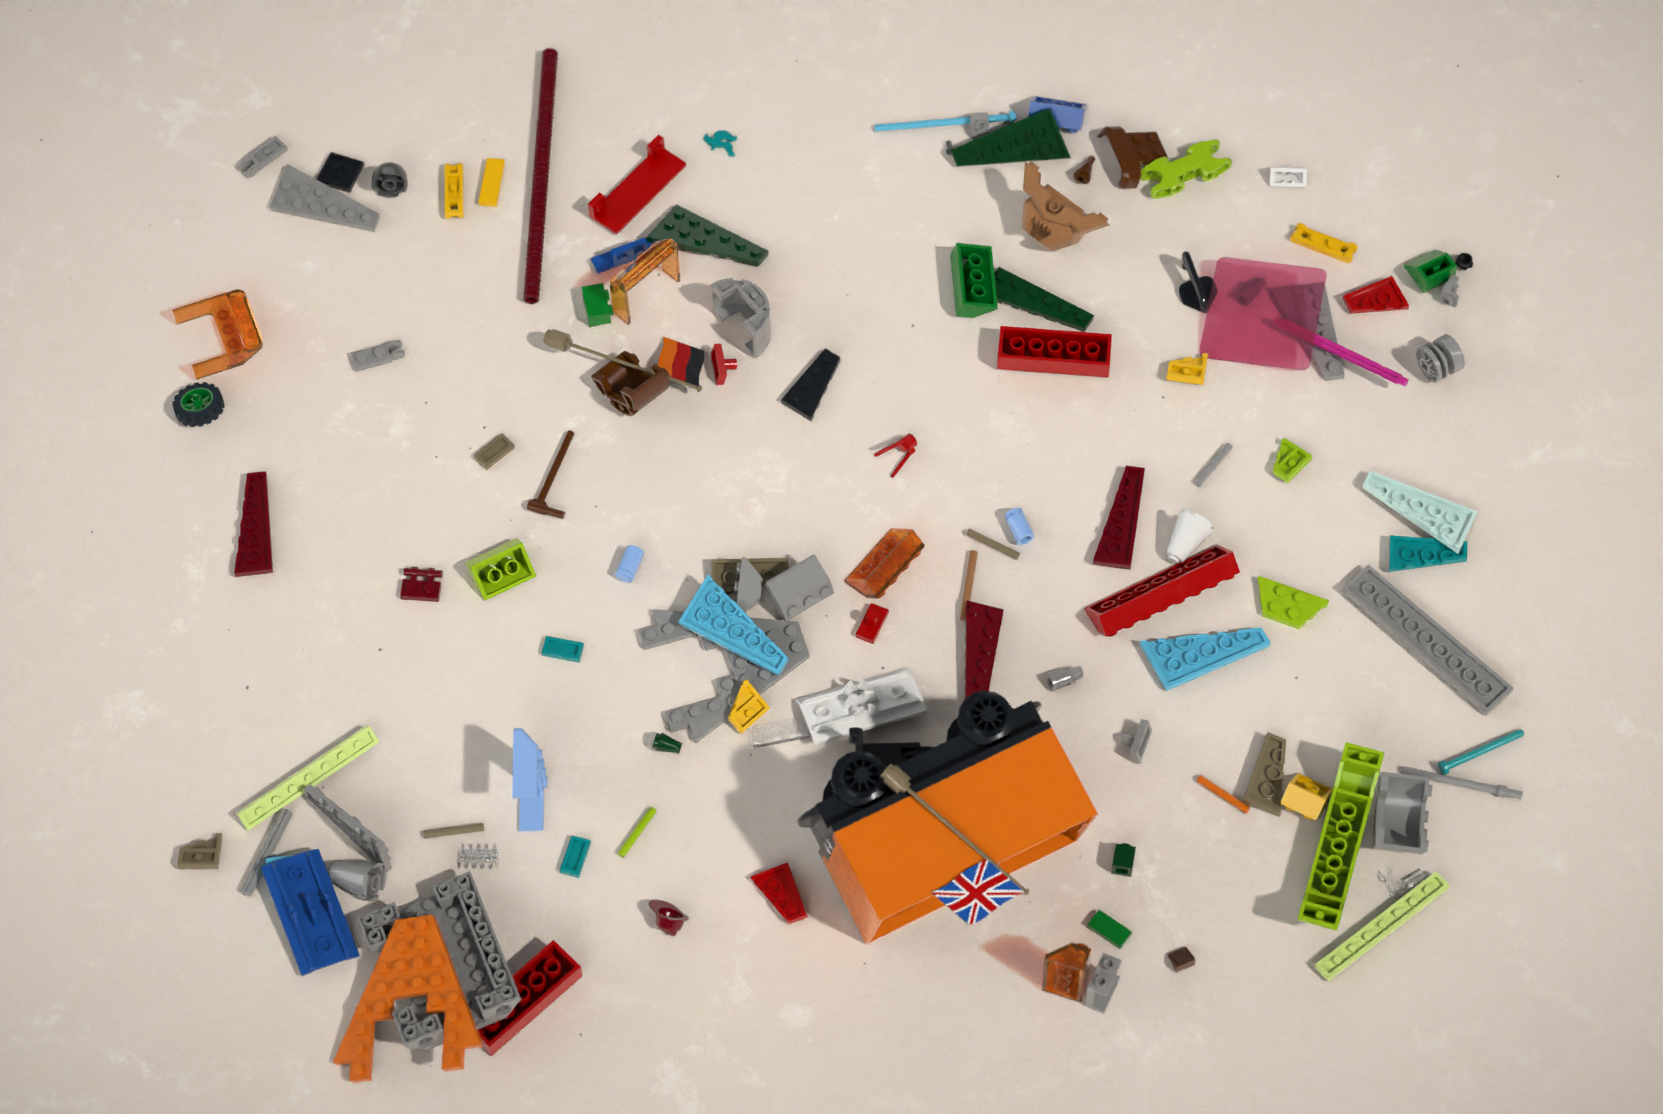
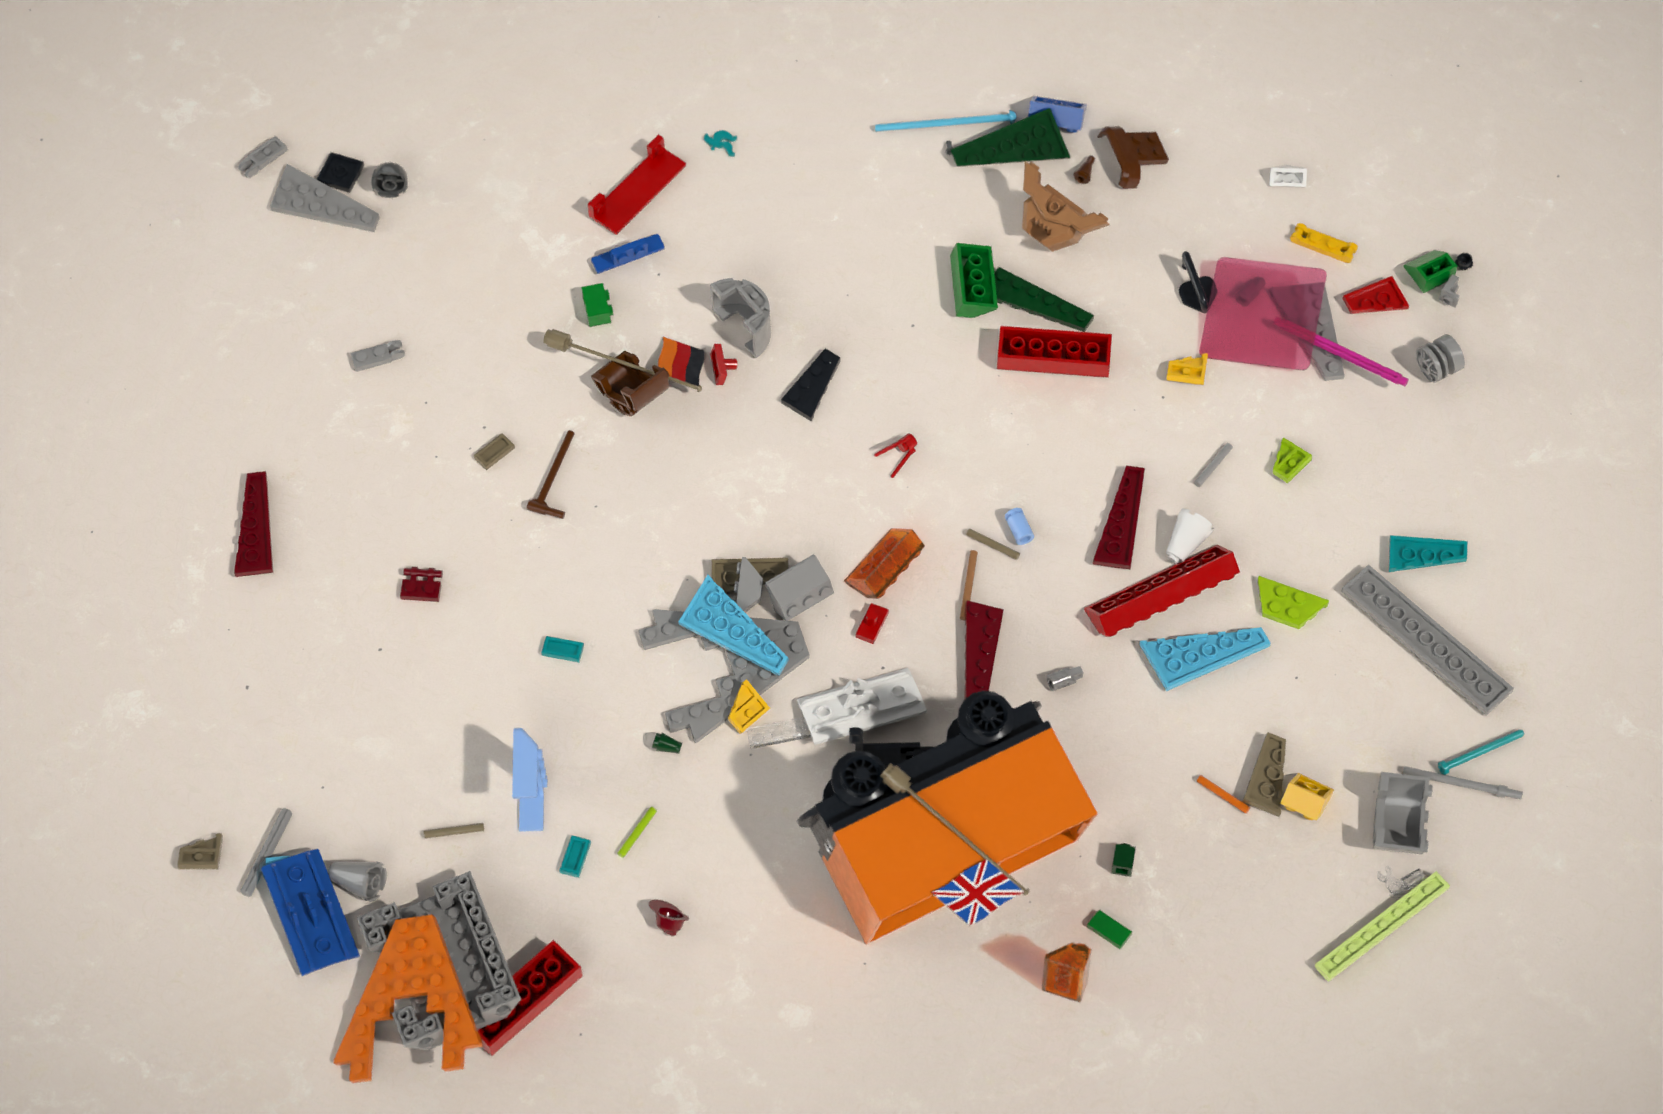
clear orange windscreen [172,289,263,380] -> none
black wheel [172,382,225,427] -> none
yellowish green plate [236,725,379,830] -> none
light grey wing [304,784,392,873] -> none
yellow plate [445,163,464,219] -> none
clear piece [457,843,499,869] -> none
lime slope [465,538,536,600] -> none
yellow tile [479,158,505,207] -> none
dark red piece [523,48,558,304] -> none
clear orange windscreen [610,238,681,325] -> none
light blue piece [615,545,644,583] -> none
dark green wing [646,204,769,267] -> none
red wing [750,862,808,925] -> none
light grey bracket [968,112,989,139] -> none
light grey panel [1085,952,1122,1014] -> none
light grey tile [1121,719,1152,764] -> none
lime piece [1140,139,1232,199] -> none
reddish brown slope [1167,947,1196,973] -> none
lime slope [1297,742,1385,931] -> none
light aqua wing [1363,471,1478,554] -> none

